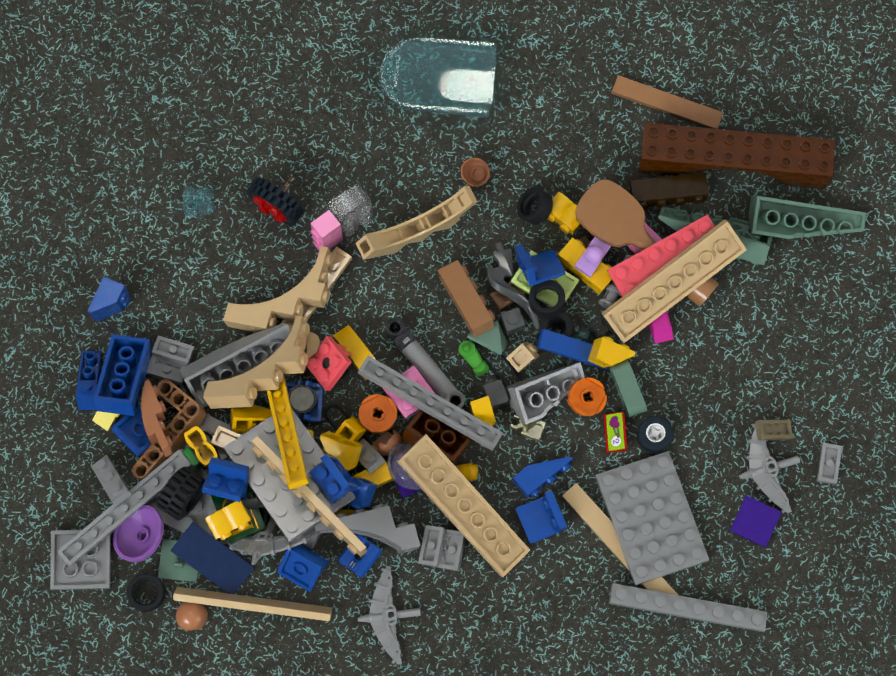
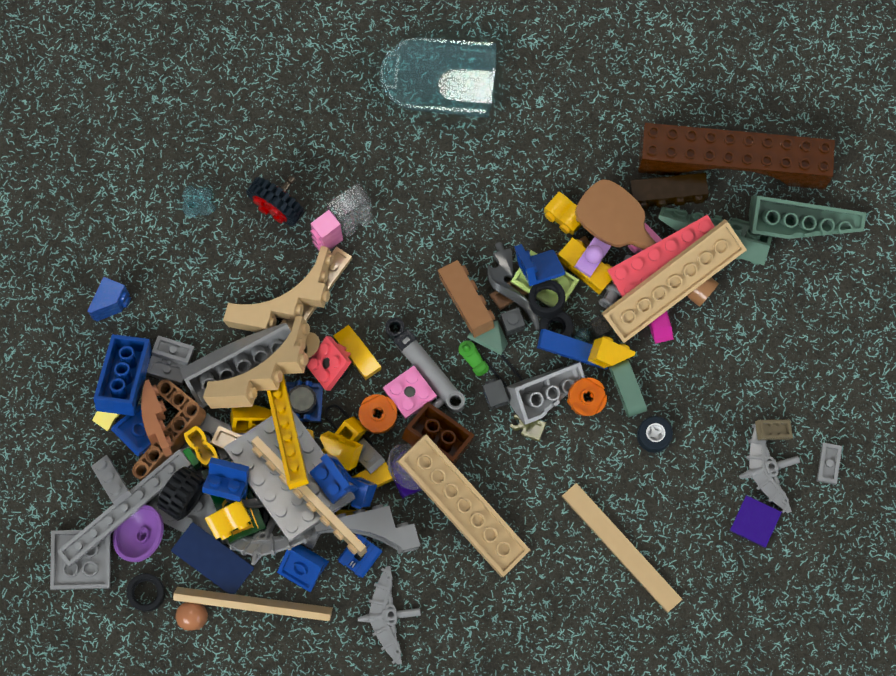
blue slope [76,351,101,410] -> none
sand green piece [158,539,198,582] -> none
tan arch [356,186,477,260] -> none
light grey plate [358,355,503,451] -> none
nougat hair [372,430,402,457] -> none
light grey slope [418,525,466,572] -> none
yellow cone [455,462,478,482] -> none
nougat hair [461,158,490,187] -> none
yellow slope [469,396,496,427] -> none
tan bracket [506,342,540,373] -> none
blue slope [512,457,573,498] -> none
blue bracket [515,490,567,544] -> none
black tyre [517,187,553,225] -> none
light grey plate [595,451,709,586] -> none
slope [603,412,627,453] -> none
light grey plate [609,583,767,632] -> none
medium nougat tile [611,75,724,129] -> none

